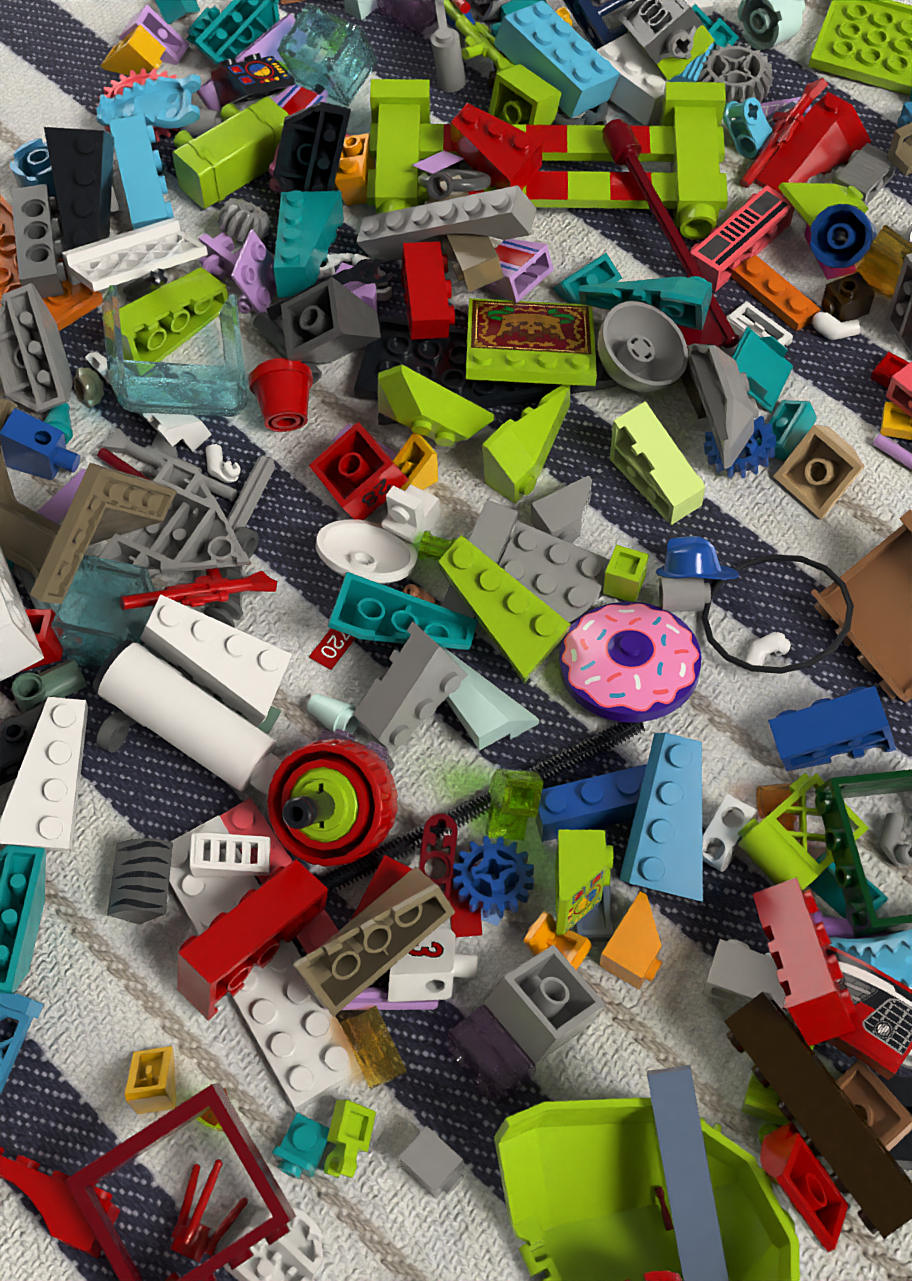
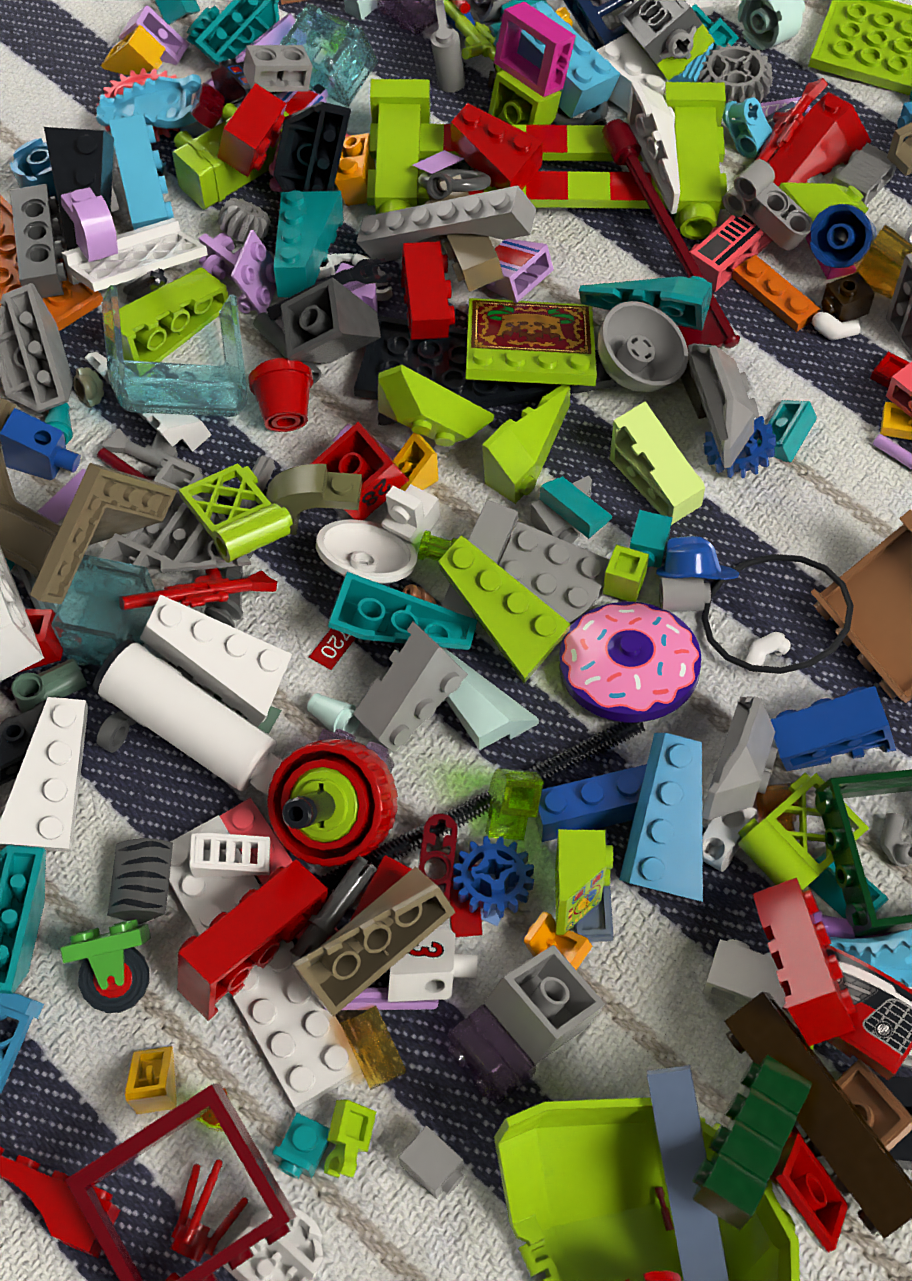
white arm [205,444,241,483] -> none
teal slope [553,253,622,304] -> none
light orange slope [599,891,663,990] -> none
white tile [726,301,793,346] -> none
teal piece [731,327,793,413] -> none
tan slope [773,425,865,519] -> none
none -> plate [60,919,151,1013]
none -> lavender brick [61,187,118,262]
none -> lime piece [179,463,293,563]
none -> dark red beam [191,83,225,129]
none -> red brick [217,83,287,177]
none -> light grey brick [243,45,313,92]
none -> olive arch [266,464,362,535]
none -> dark grey pin [290,856,377,959]
none -> dark pink window [494,1,576,97]
none -> teal slope [539,476,612,539]
none -> white wedge [627,81,680,214]
none -> teal brick [630,510,673,568]
none -> dark green brick [692,1055,812,1230]
none -> light grey wedge [702,696,778,820]
none -> light grey piece [722,159,812,250]

